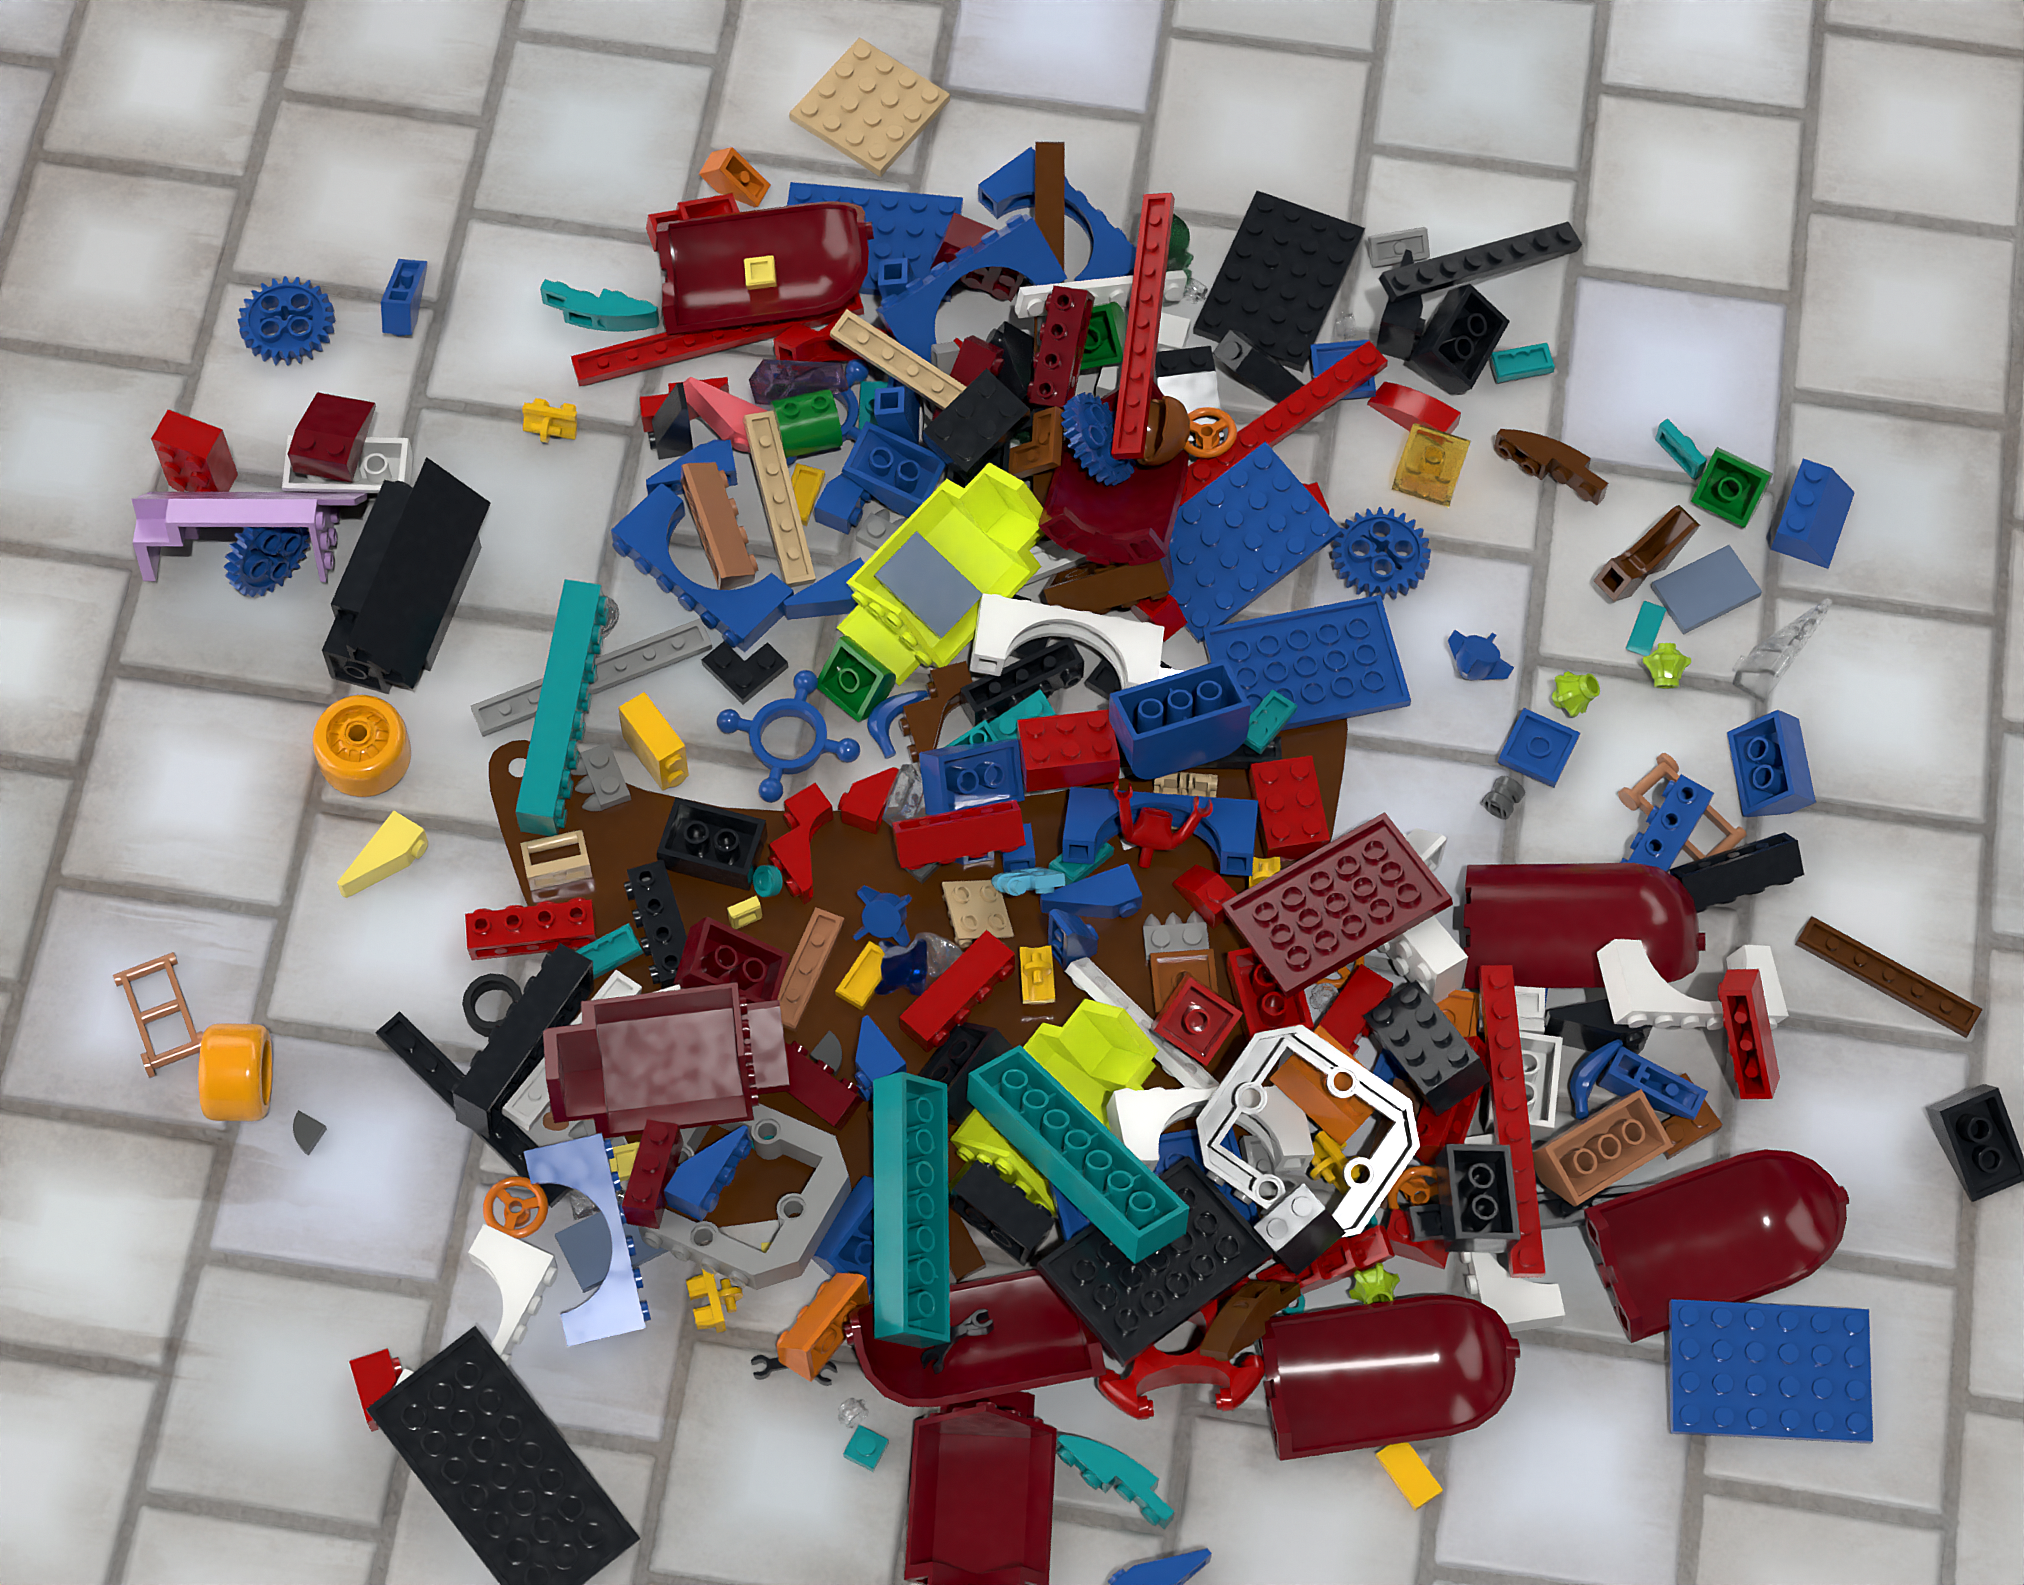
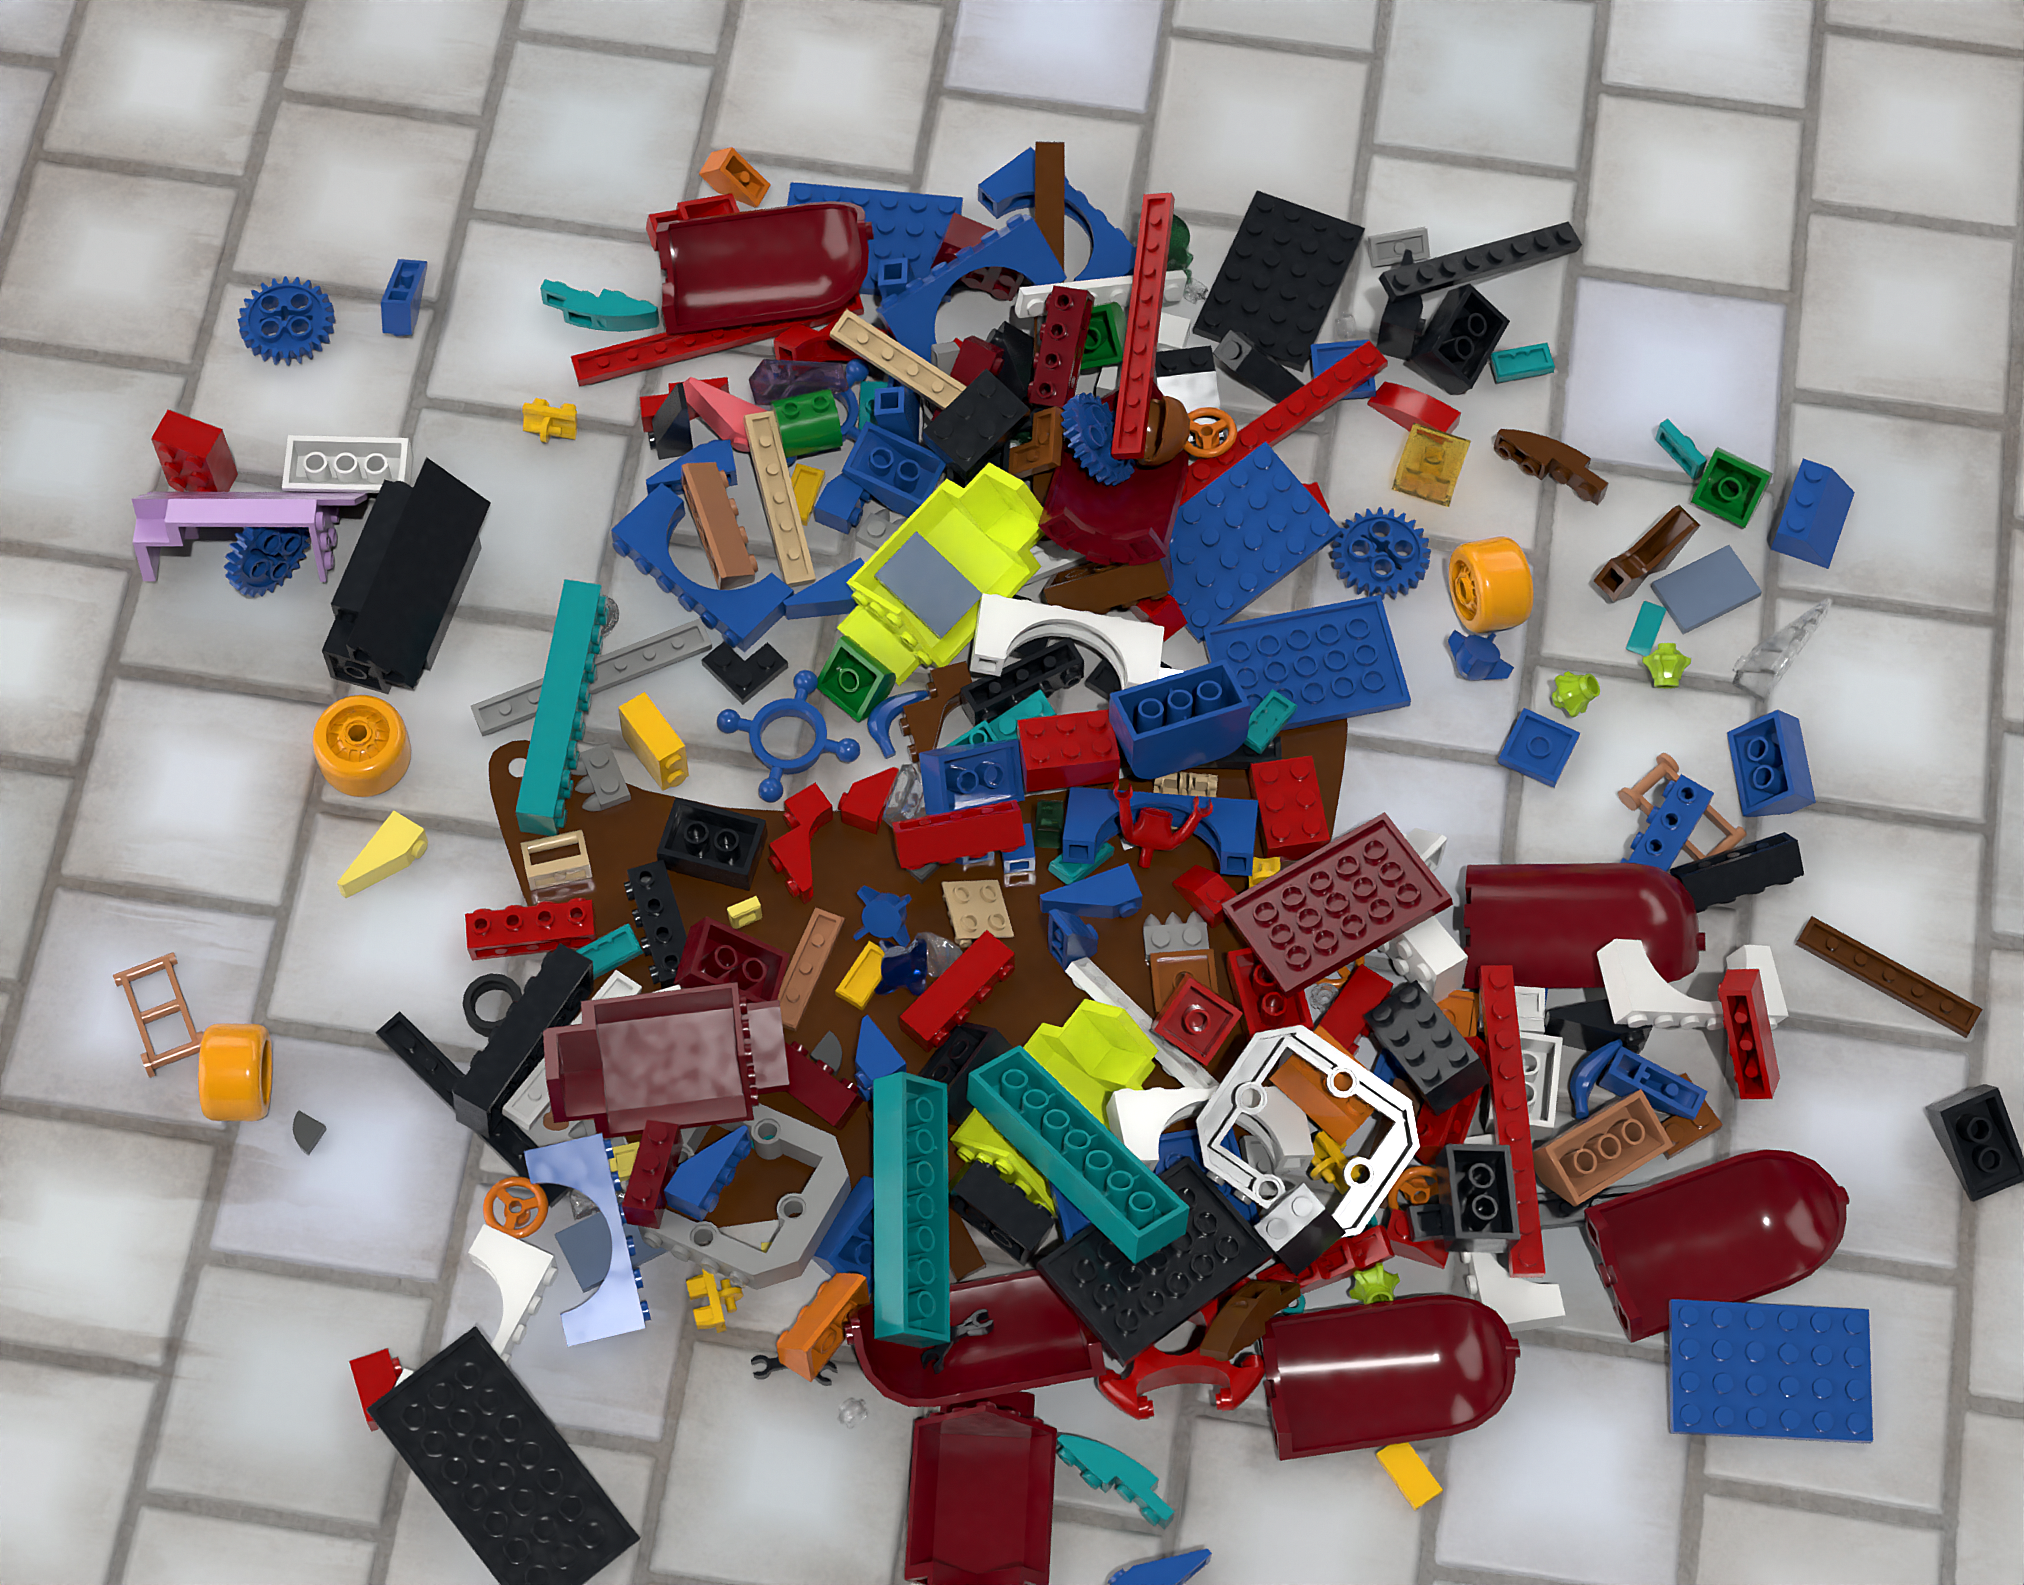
dark red slope [288,392,376,483] -> none
light yellow tile [744,255,777,290] -> none
teal tile [753,865,783,897] -> none
tan plate [789,37,950,177] -> none
teal plate [843,1425,889,1472] -> none
medium azure plate [991,867,1065,896] -> none
yellow hips [1020,945,1055,1005] -> none
dark grey wheel [1482,776,1525,820] -> none
none -> clear green leg [1033,799,1064,849]
none -> light orange wheel [1449,536,1534,633]

